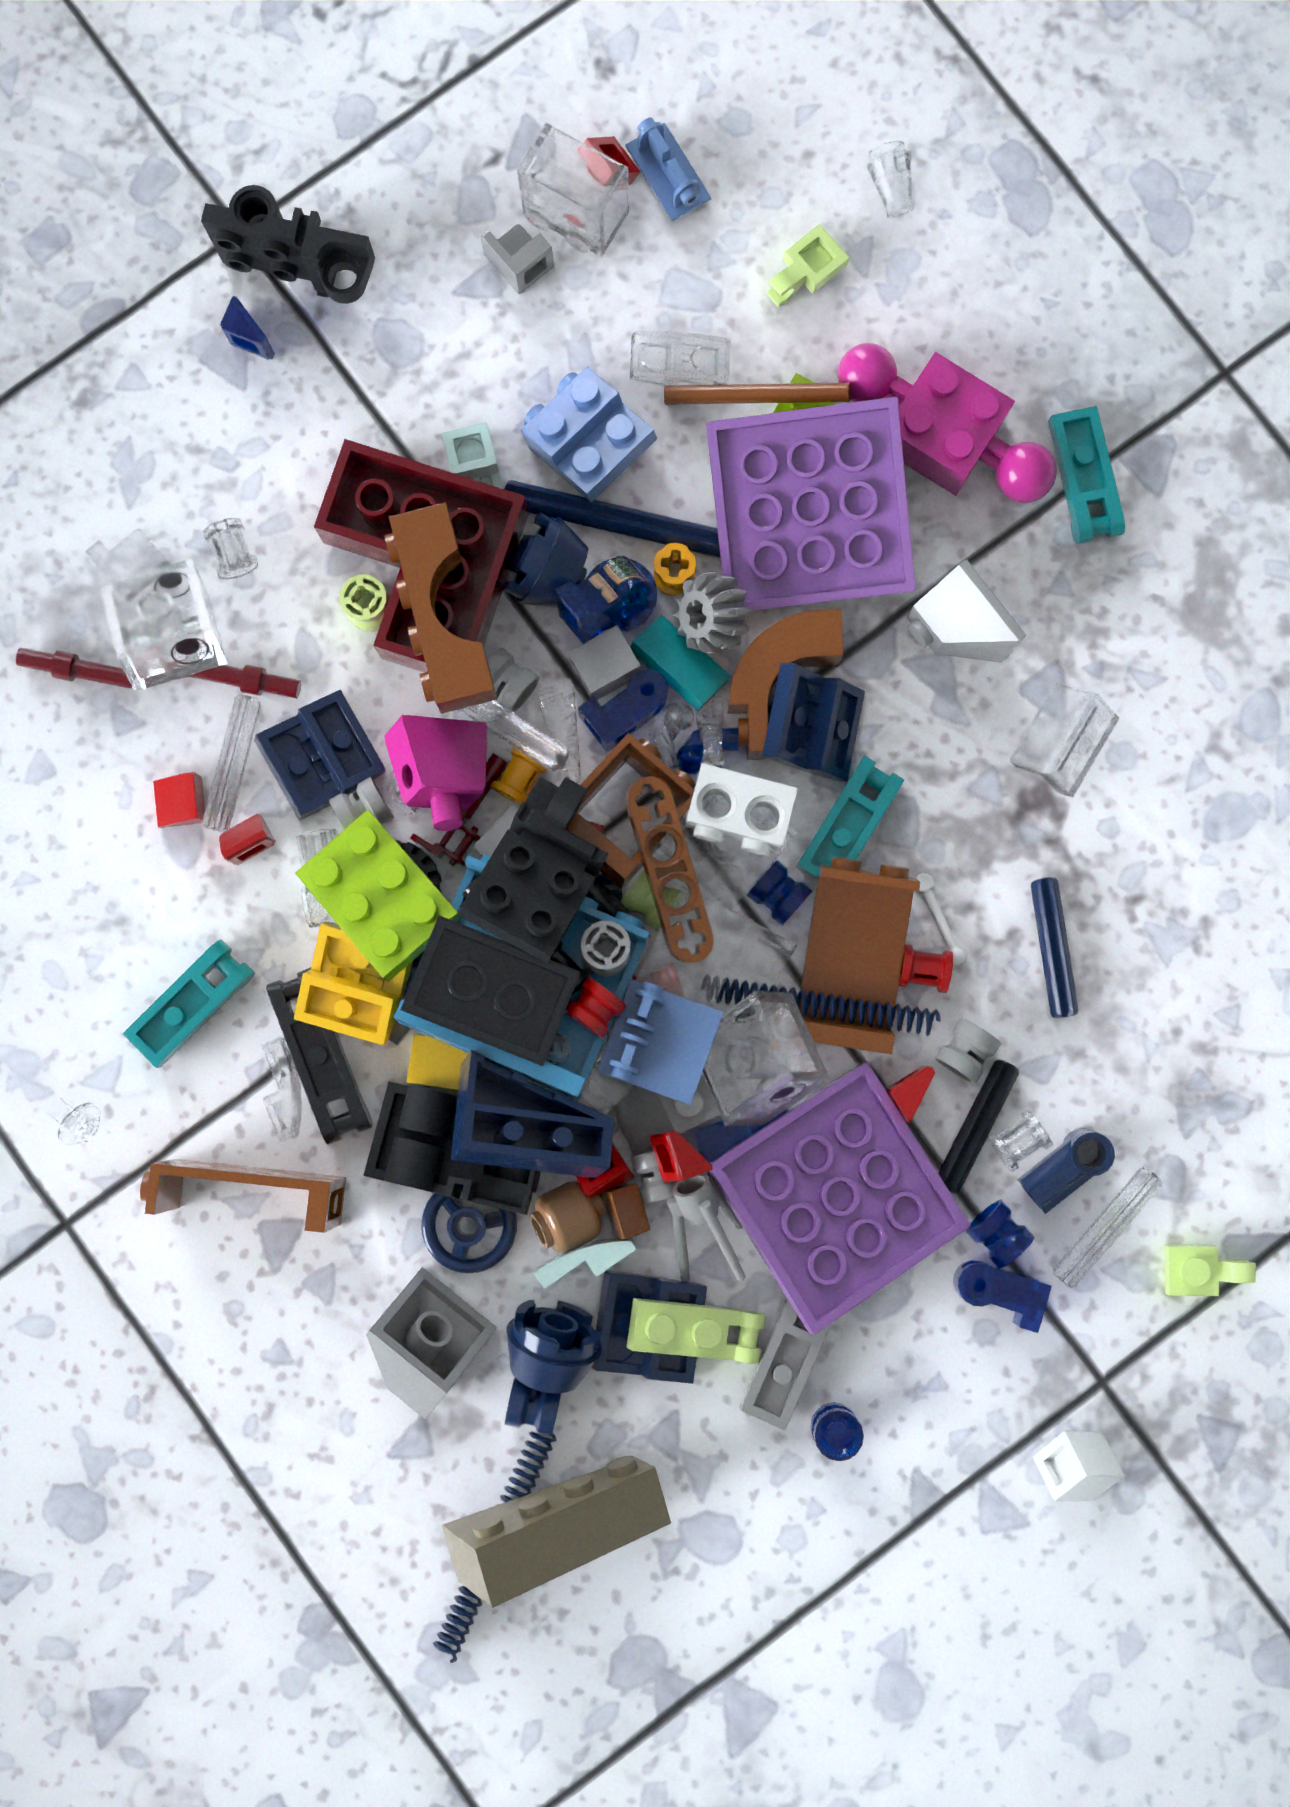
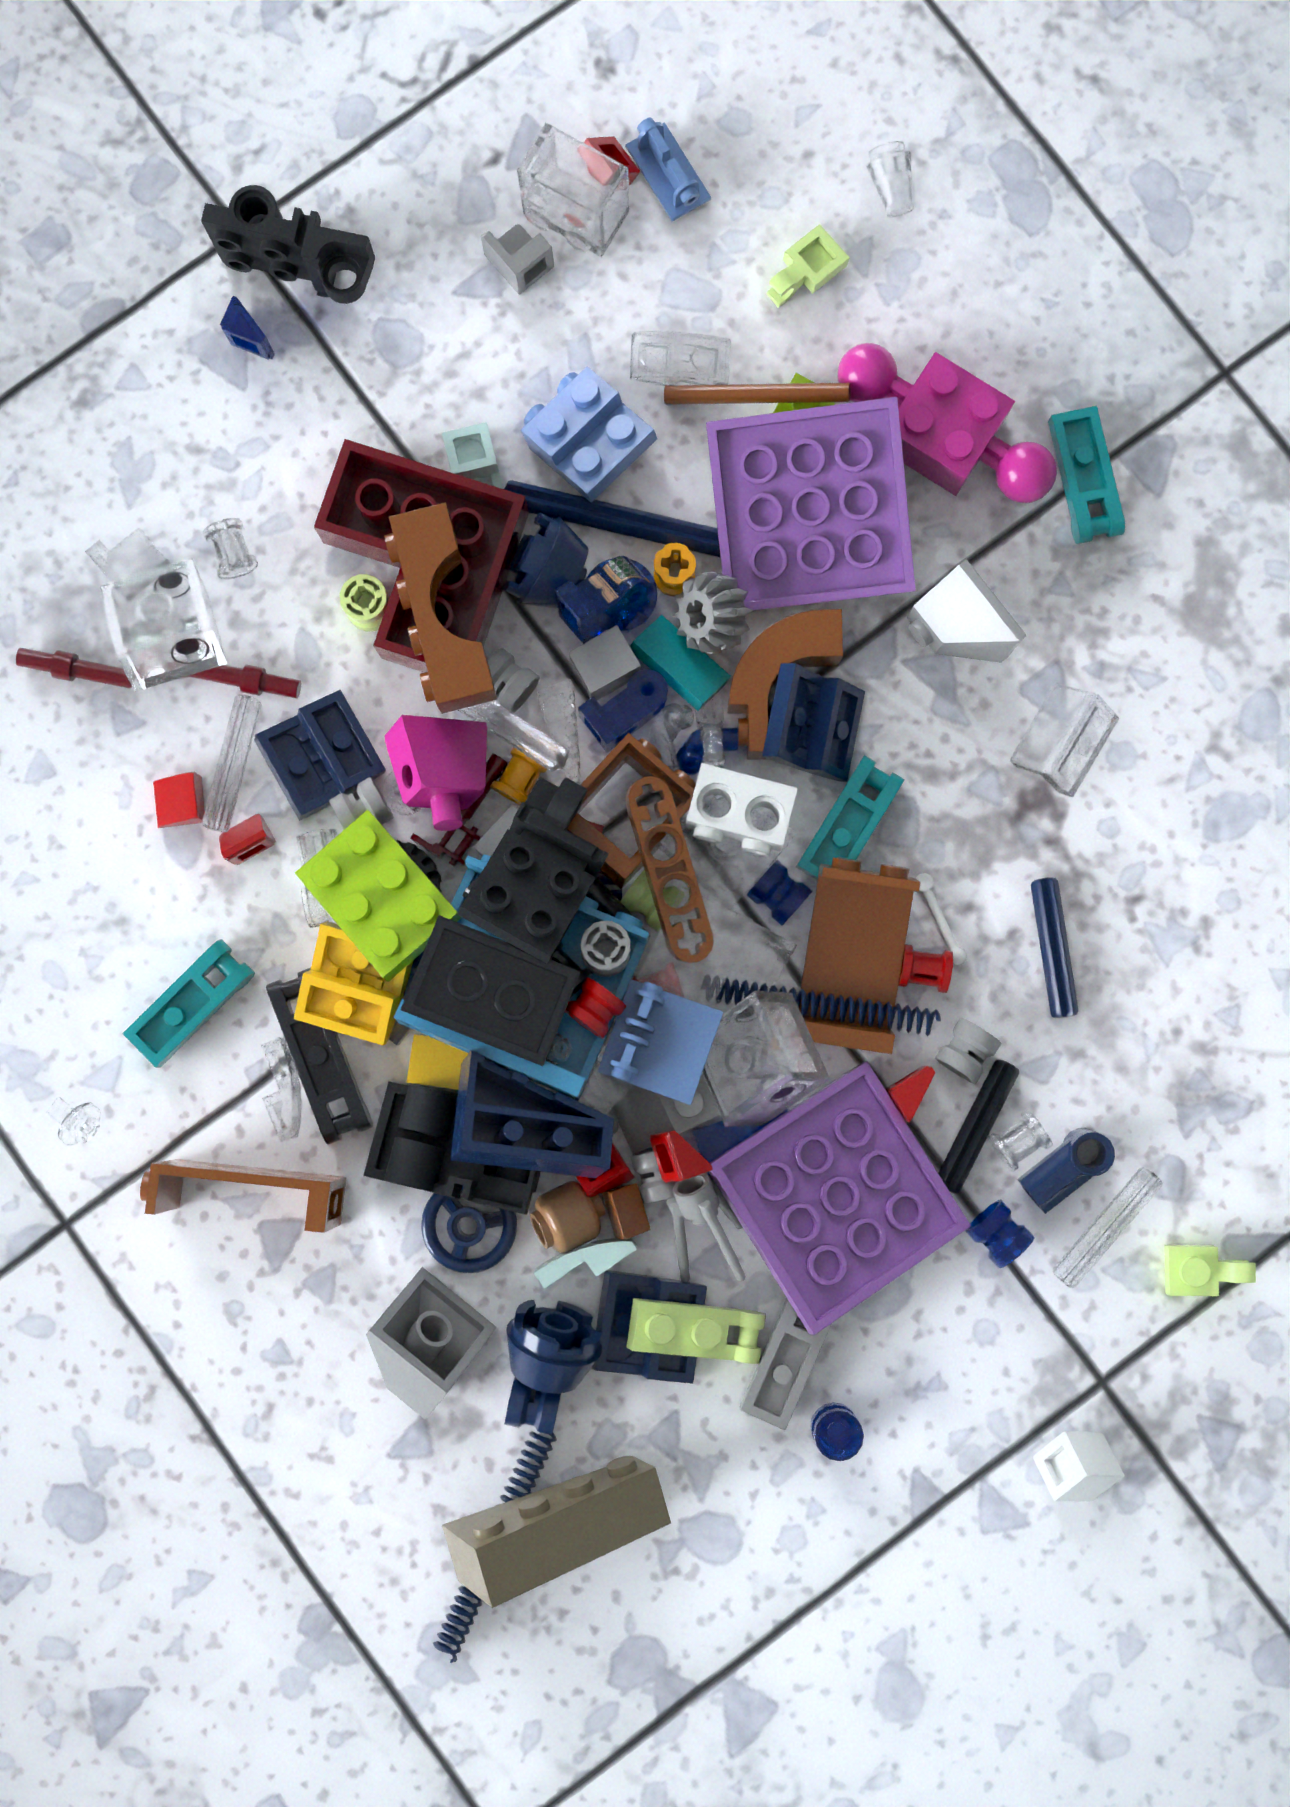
clear blue leg [953,1260,1052,1333] -> none

